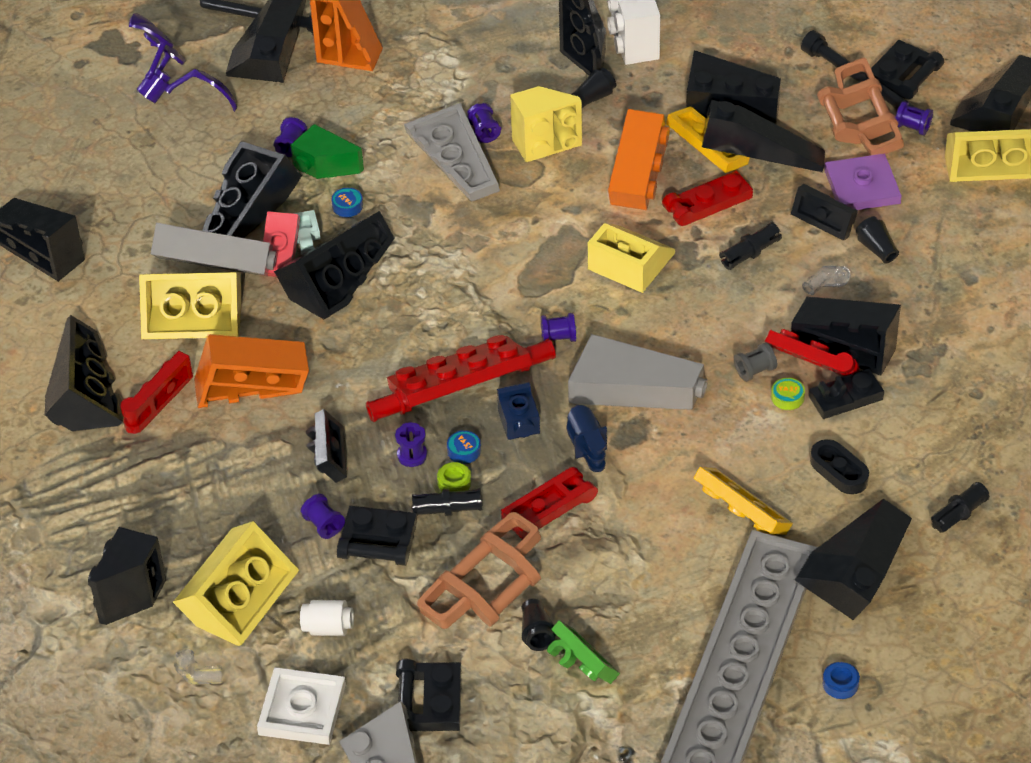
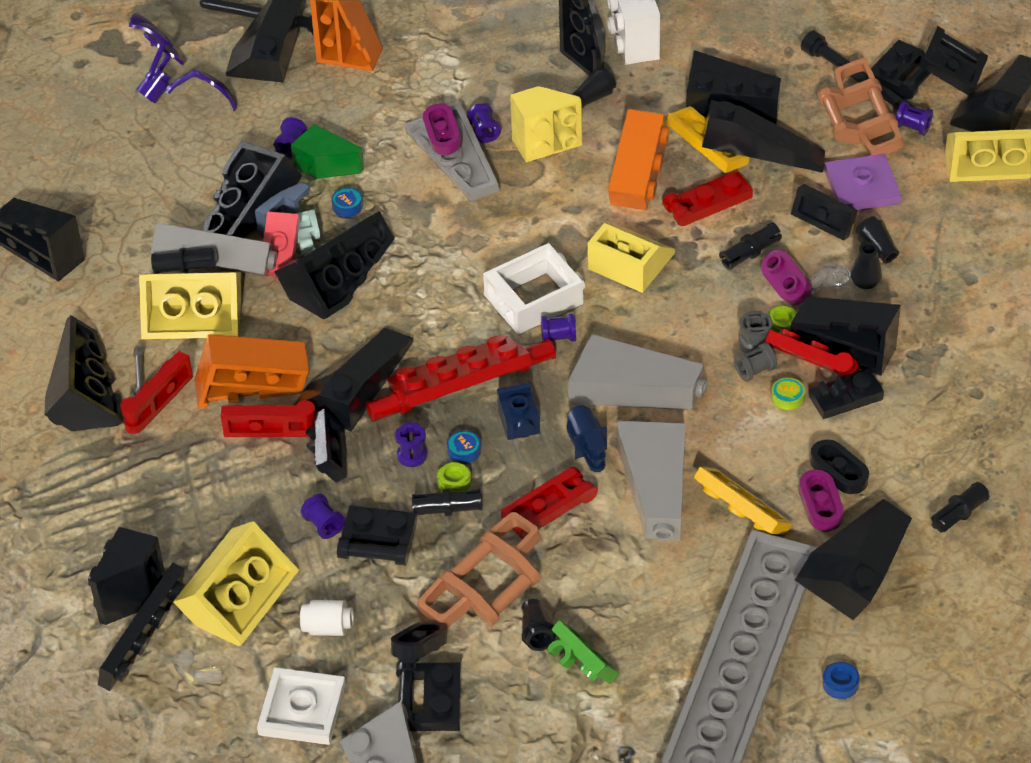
none -> black plate [98,562,186,691]
none -> flat silver hinge [133,345,143,396]
none -> black axle [151,248,217,274]
none -> red plate [220,400,316,437]
none -> sand blue slope [255,182,311,235]
none -> black wedge [294,328,414,431]
none -> black plate [391,621,447,663]
none -> magenta plate [423,104,462,155]
none -> white window [483,243,585,335]
none -> light grey slope [617,421,685,541]
none -> dark grey wheel [739,311,773,354]
none -> magenta plate [761,250,812,305]
none -> lime tile [768,306,797,333]
none -> magenta plate [799,470,844,531]
none -> black cone [850,242,882,289]
none -> black plate [918,25,988,96]

